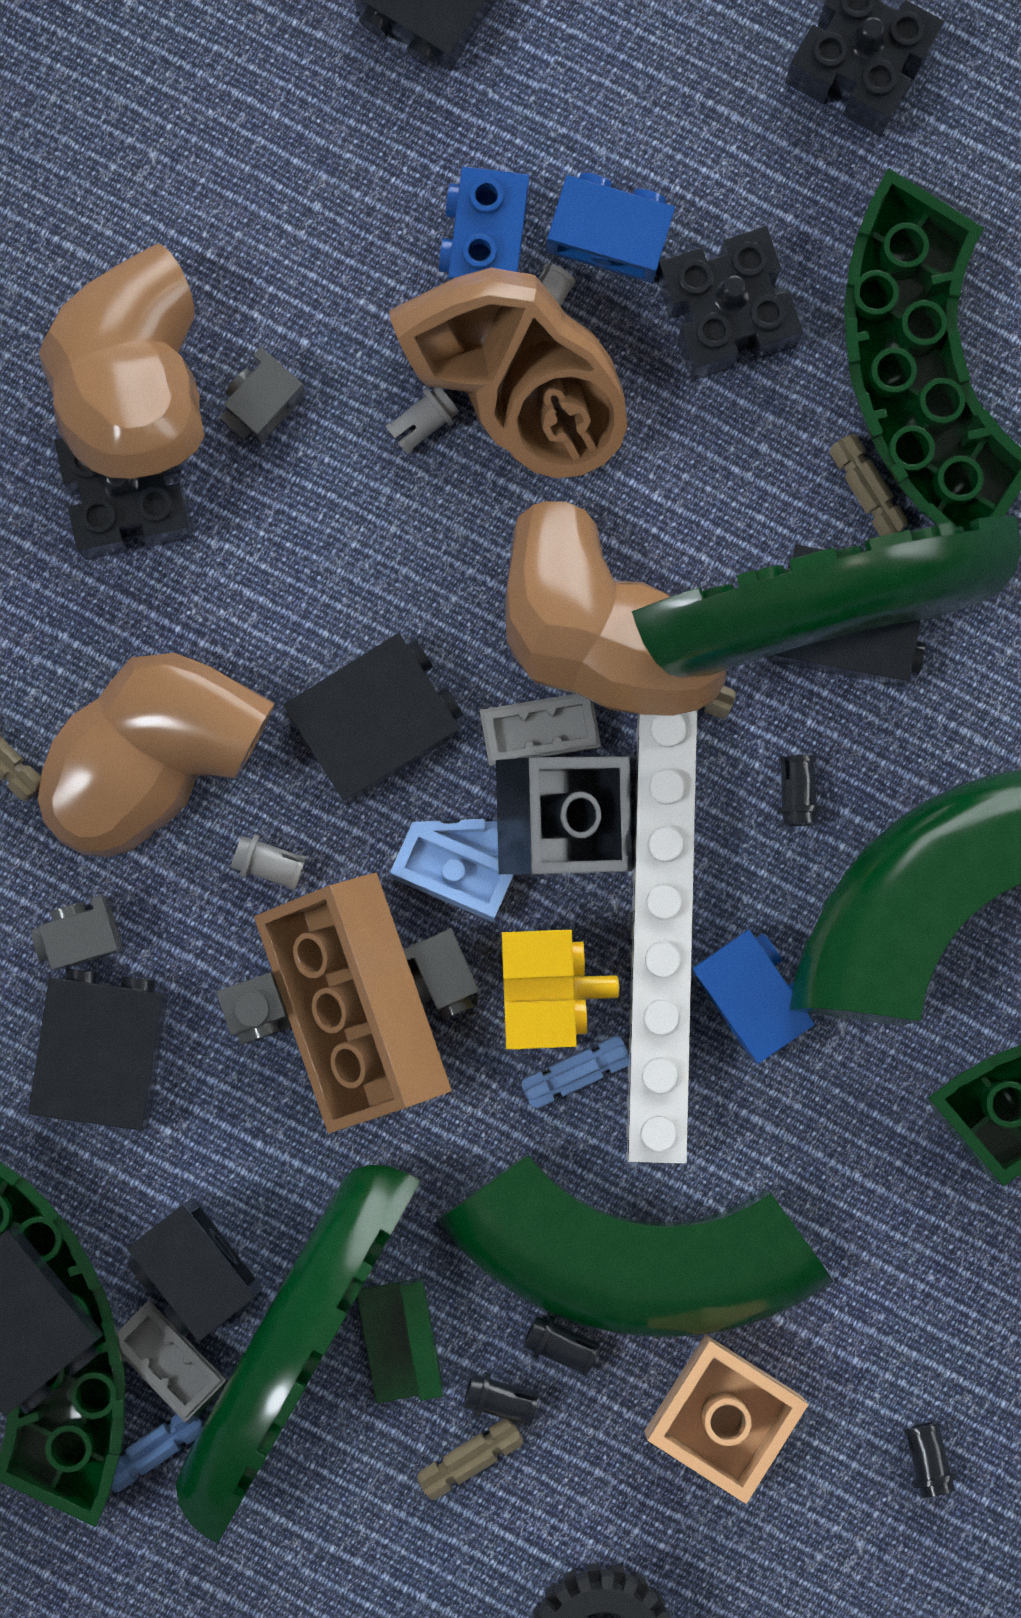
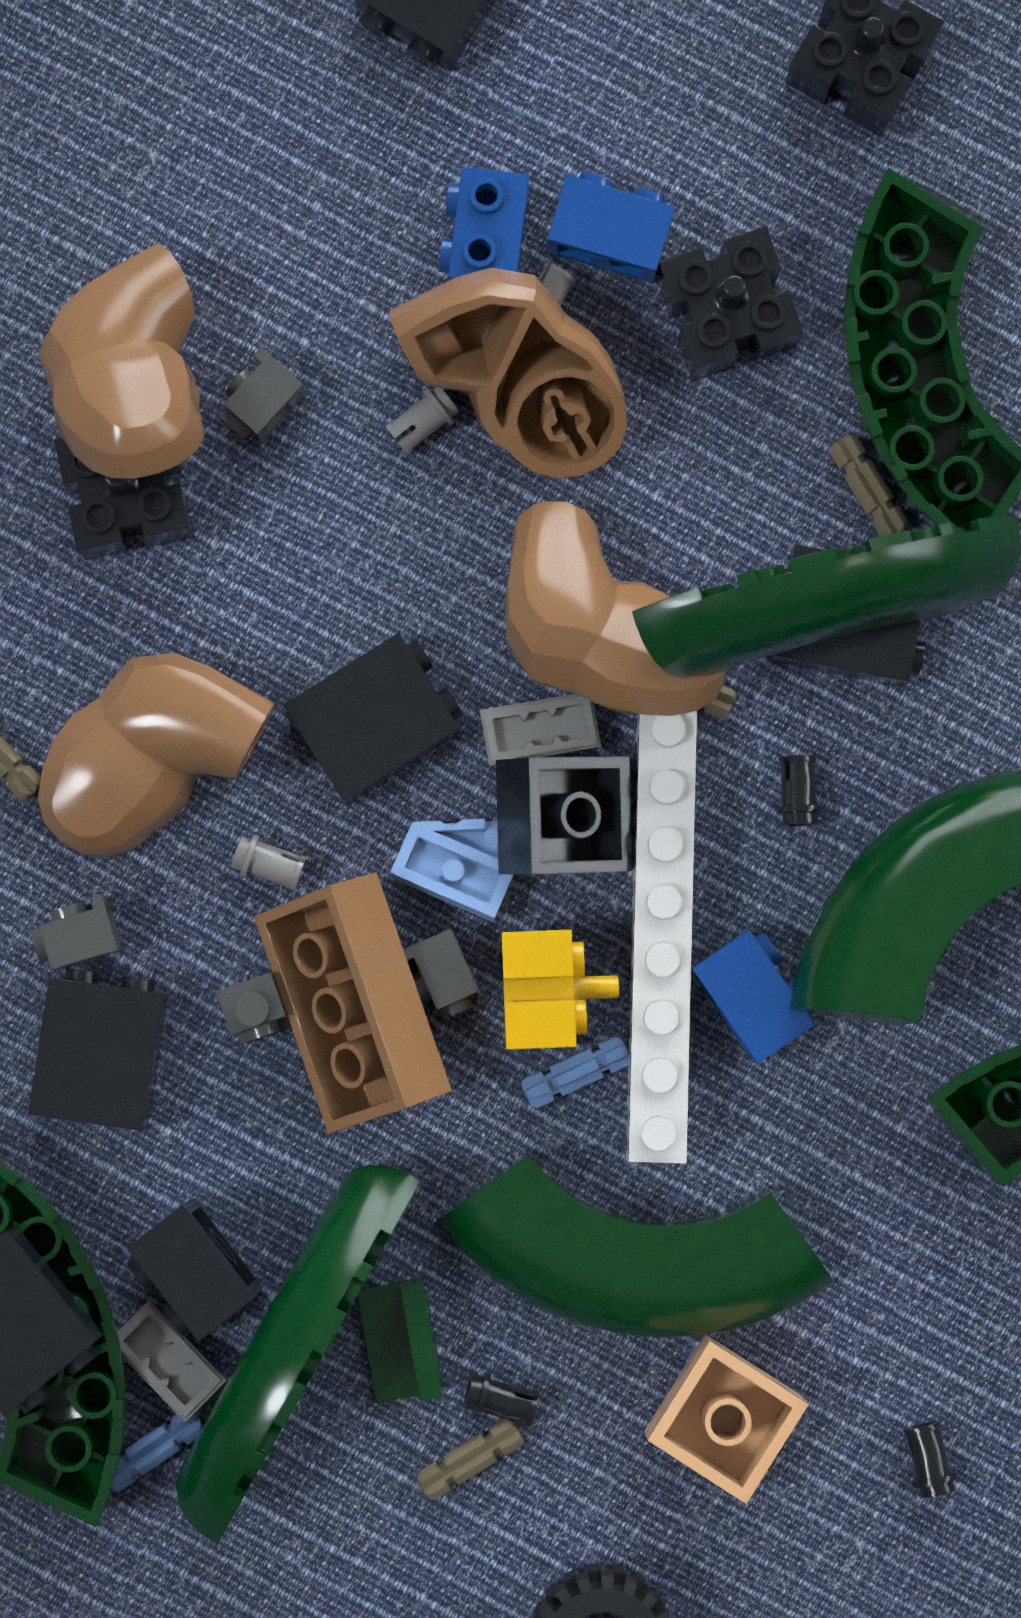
black pin [523,1315,600,1376] -> none

